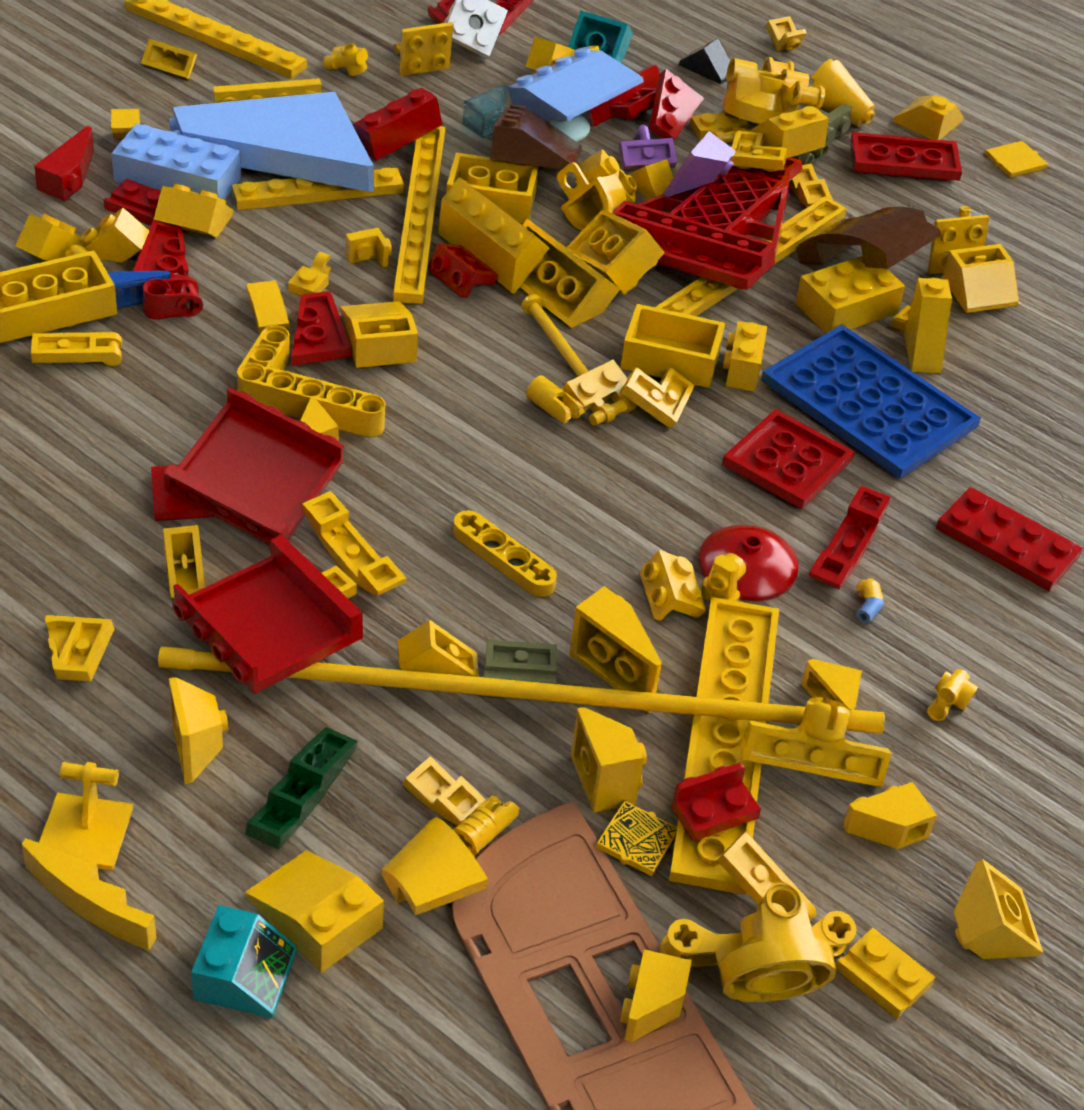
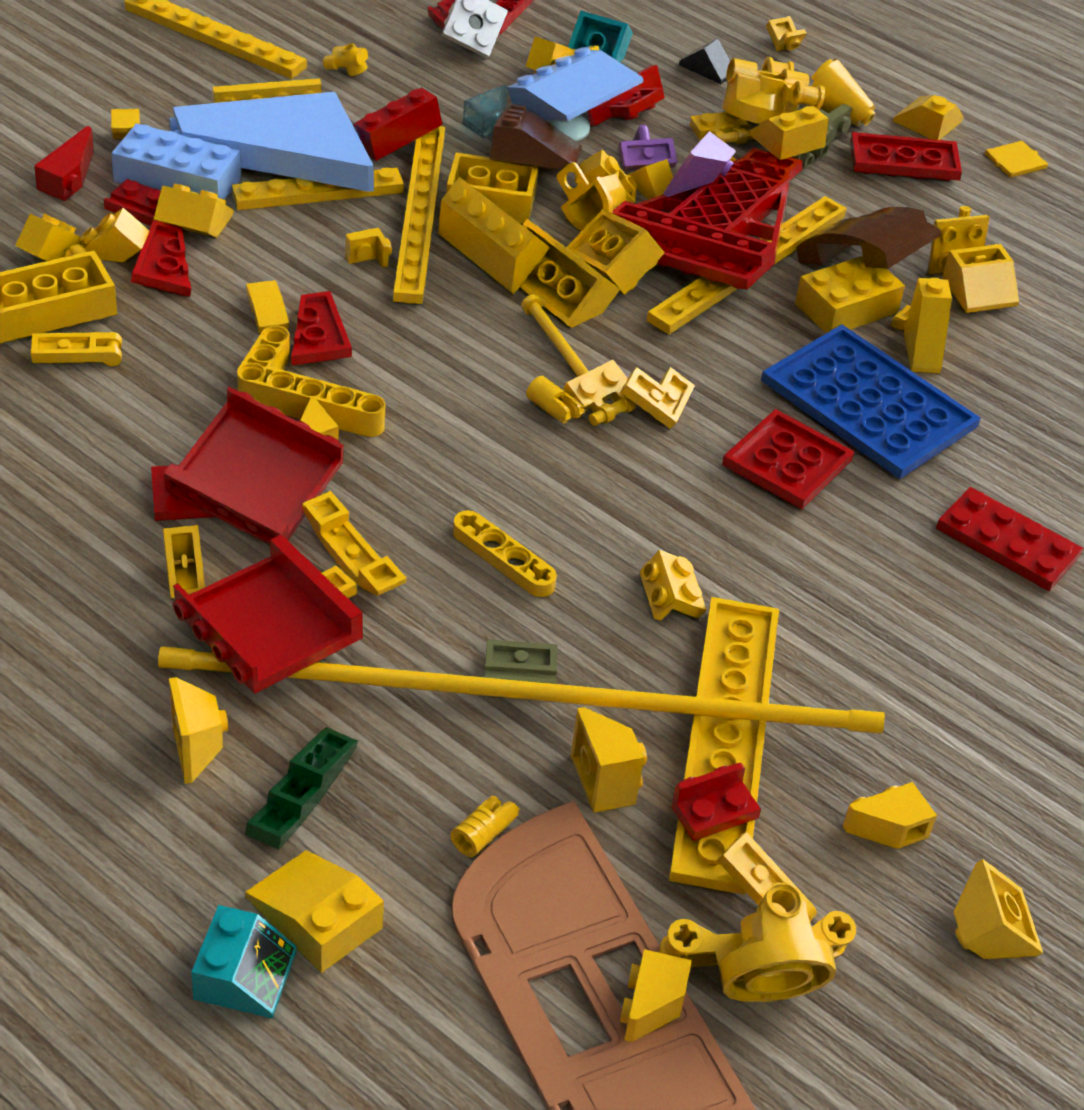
yellow slope [22,838,157,951] -> none
yellow plate [39,762,134,871] -> none
yellow wing [45,615,115,682] -> none
blue slope [108,271,171,308] -> none
yellow slope [141,38,198,79] -> none
red piece [143,277,204,320] -> none
yellow plate [288,252,331,296] -> none
yellow slope [340,301,418,368] -> none
yellow slope [381,816,488,916] -> none
yellow plate [394,22,453,76] -> none
yellow slope [398,620,479,677] -> none
yellow slope [402,756,486,826] -> none
red bracket [428,243,498,298] -> none
yellow slope [569,586,662,714] -> none
yellow piece [595,801,677,876] -> none
yellow piece [620,304,725,388] -> none
wing [649,69,704,140] -> none
red dish [698,524,799,601] -> none
yellow plate [701,553,746,602] -> none
yellow brick [723,321,767,392] -> none
yellow plate [730,131,787,172] -> none
yellow plate [739,697,892,787] -> none
yellow slope [789,164,833,207] -> none
yellow slope [801,659,862,732] -> none
red slope [809,485,891,589] -> none
yellow plate [836,928,935,1020] -> none
arm [856,578,884,624] -> none
yellow plate [927,669,978,721] -> none

